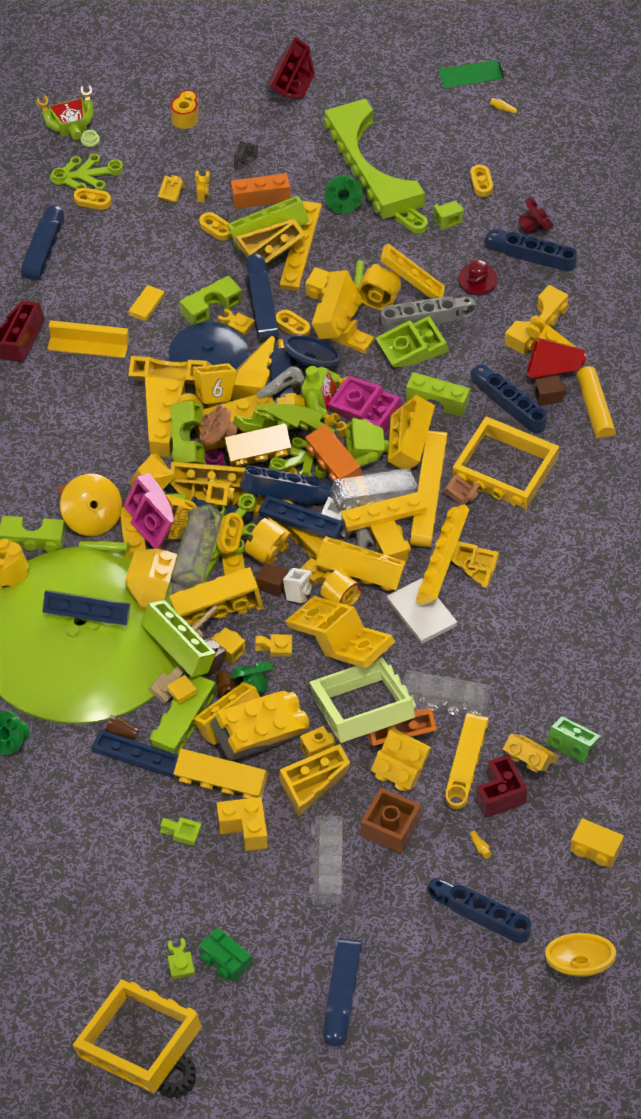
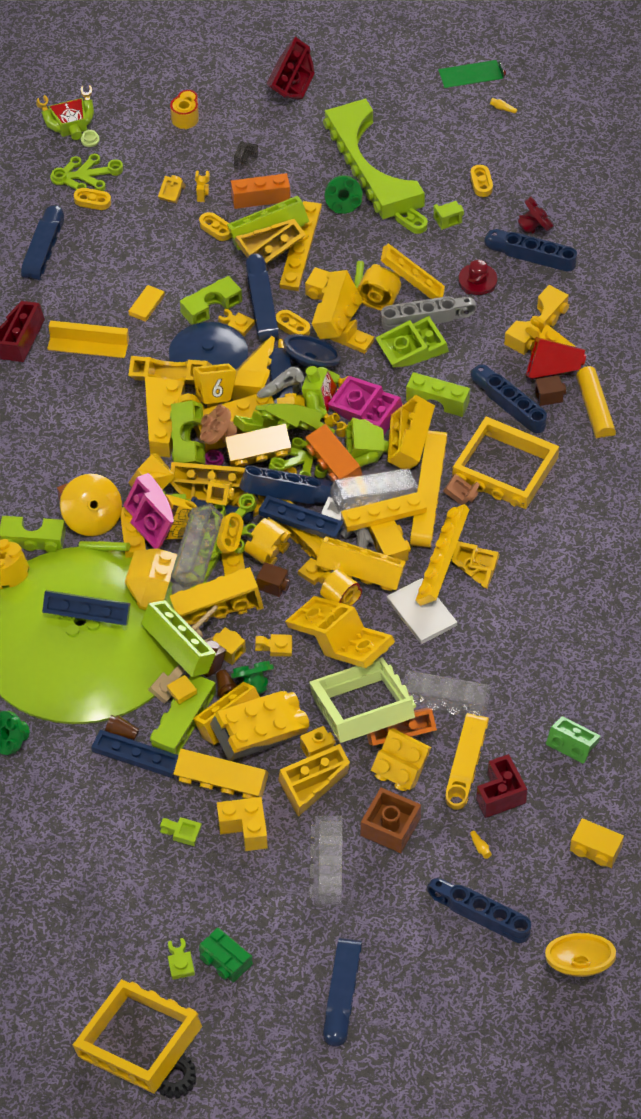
white brick [283,568,312,603] -> none
yellow plate [503,734,560,773] -> none

